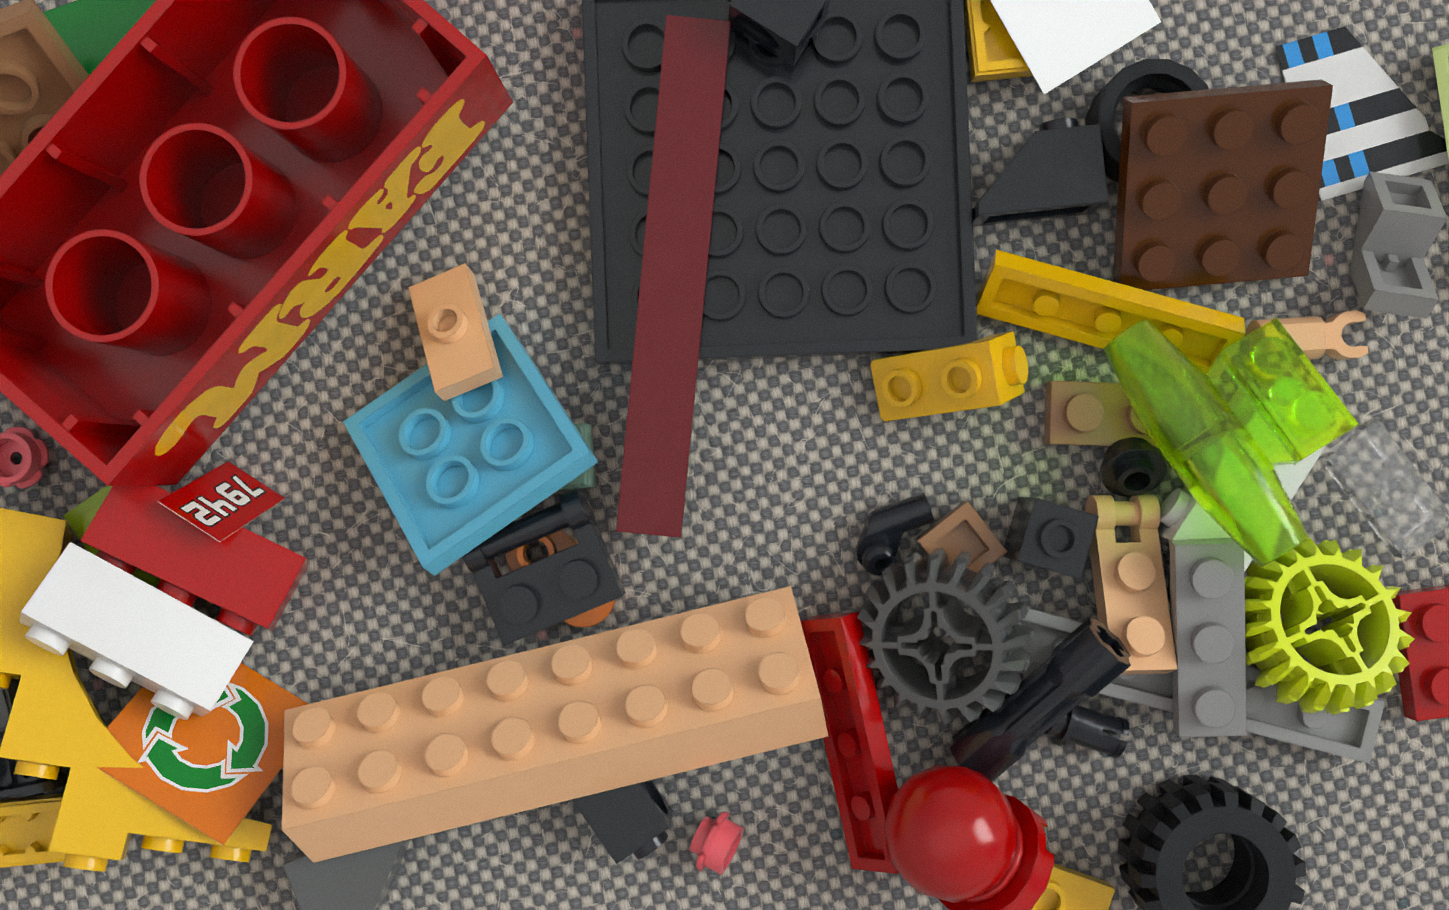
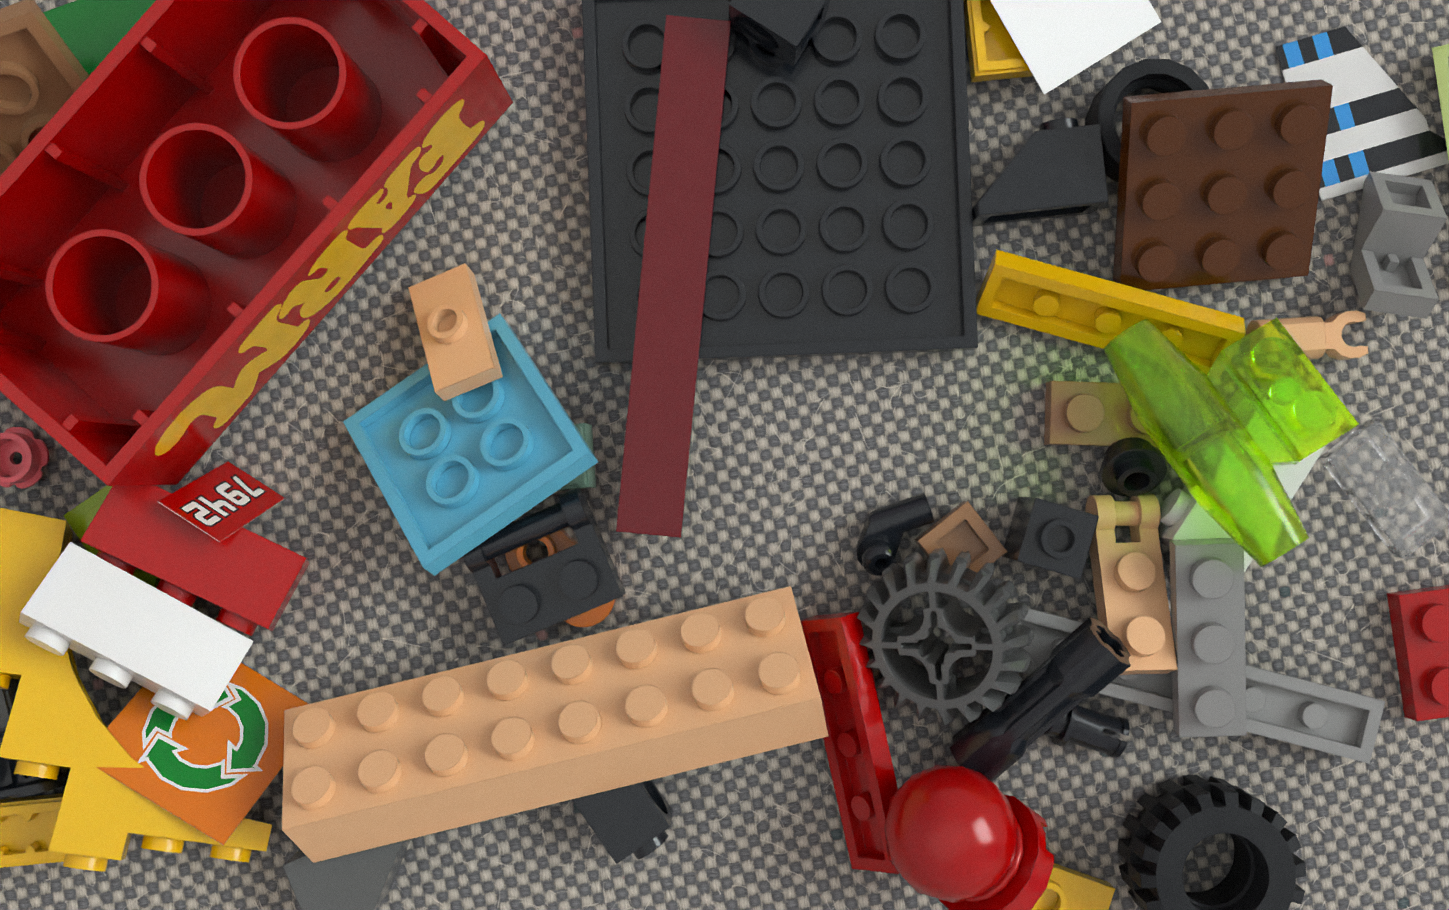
coral plate [690,811,744,875] -> none
yellow bracket [870,331,1028,421] -> none
neon yellow gear [1244,538,1415,715] -> none

